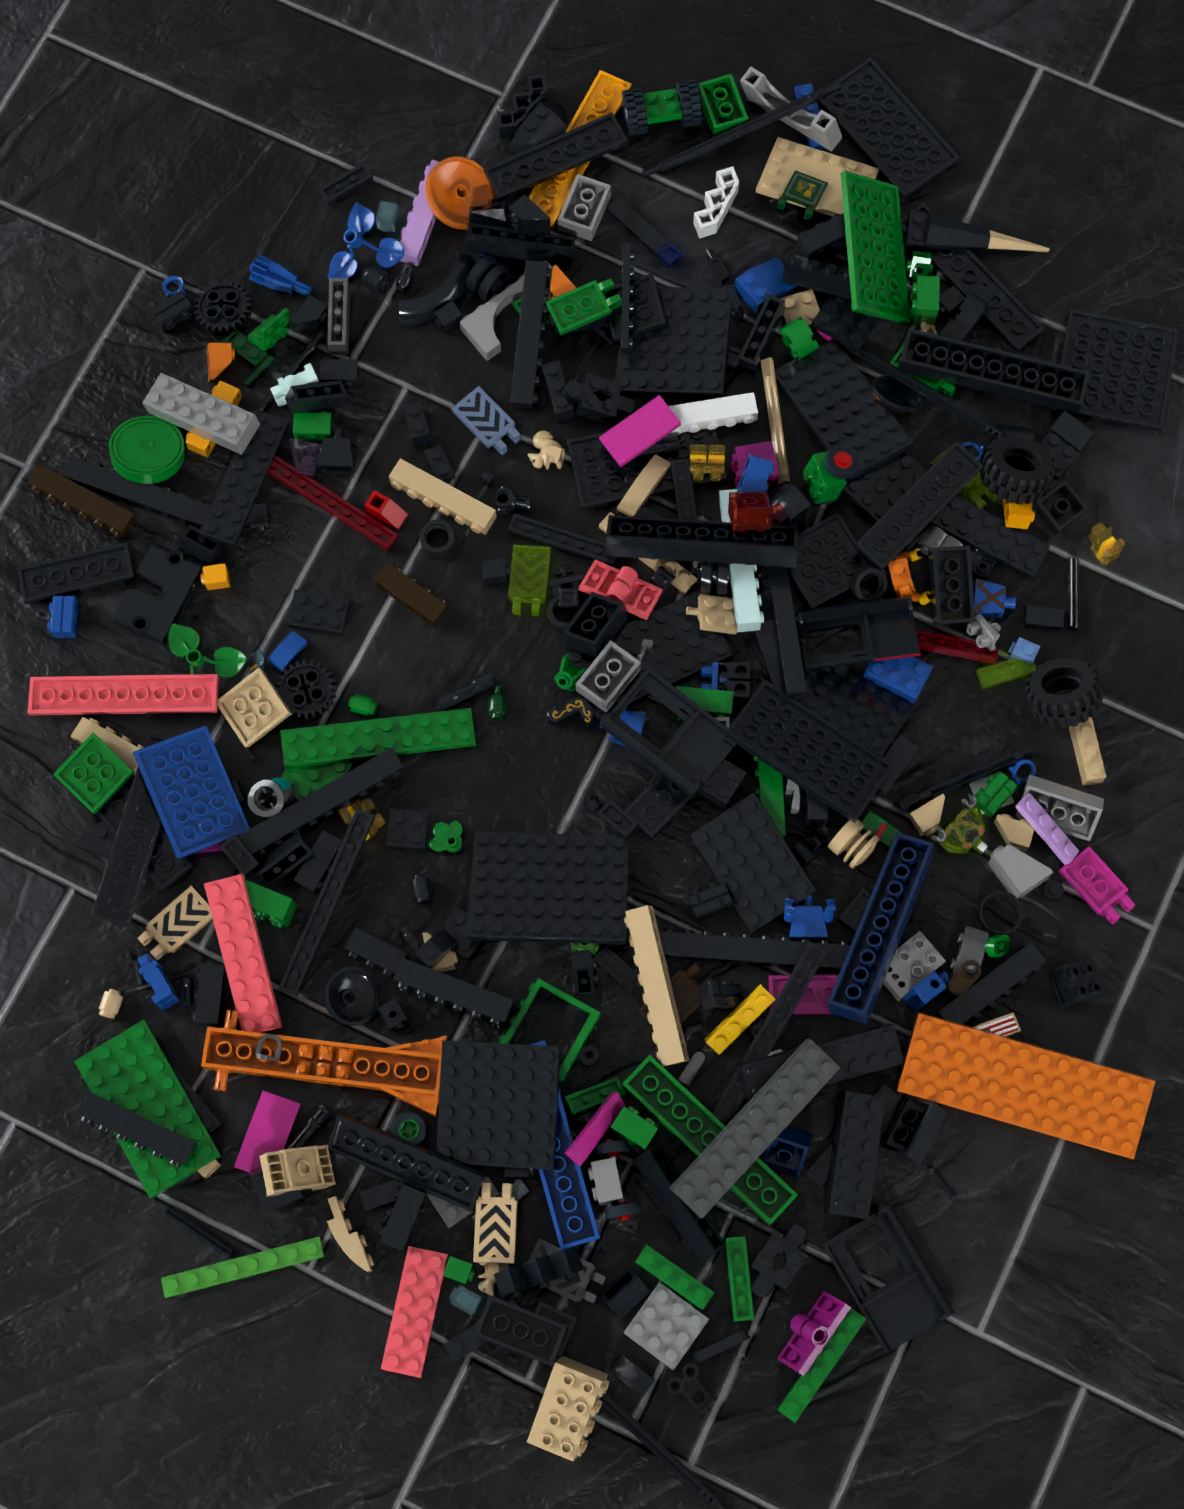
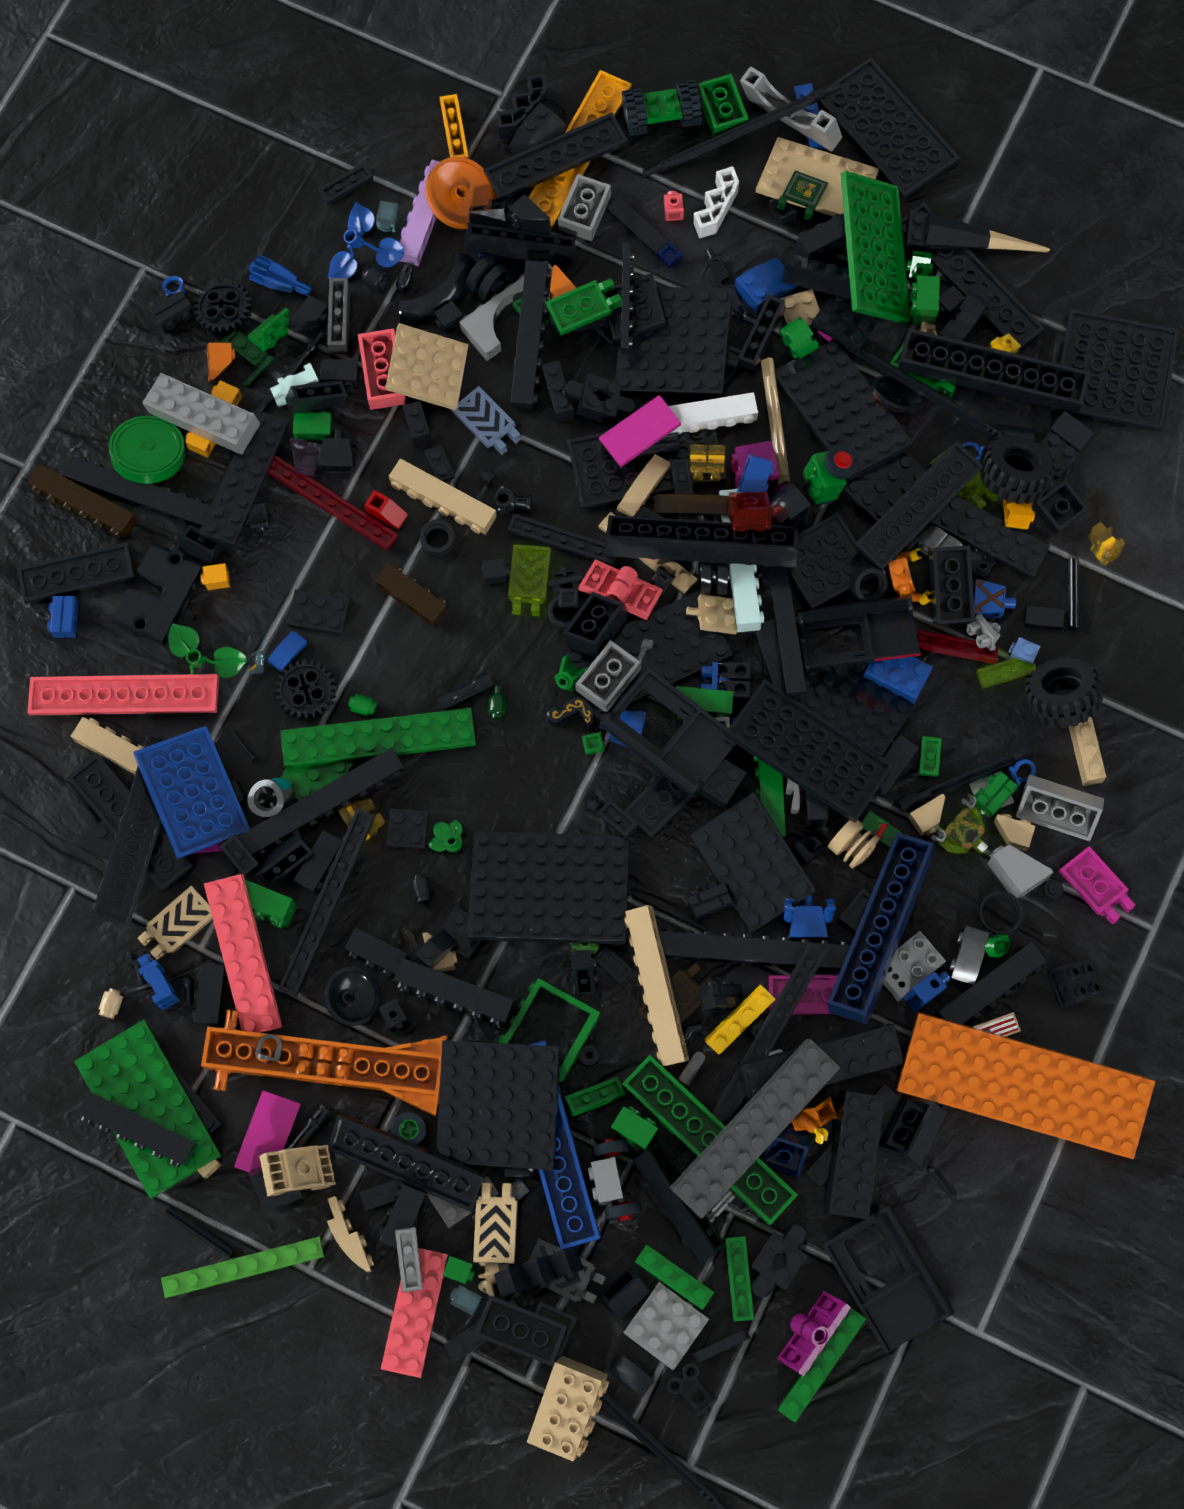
green plate [53,732,135,814] -> none
tan plate [217,668,292,748] -> none
tan animal [527,430,565,470] -> none
dark pink slope [565,1091,626,1166] -> none
dark brown piece [948,960,981,995] -> none
lavender plate [1015,793,1079,865] -> none
none -> coral brick [358,328,407,410]
none -> tan plate [385,323,468,410]
none -> light grey tile [395,1227,423,1292]
none -> light orange brick [440,94,469,159]
none -> green tile [582,732,605,755]
none -> dark brown slope [654,494,732,516]
none -> coral brick [664,191,684,221]
none -> light grey axle [706,1190,735,1223]
none -> orange torso [788,1097,837,1144]
none -> green plate [918,736,942,777]
none -> yellow brick [990,333,1021,354]

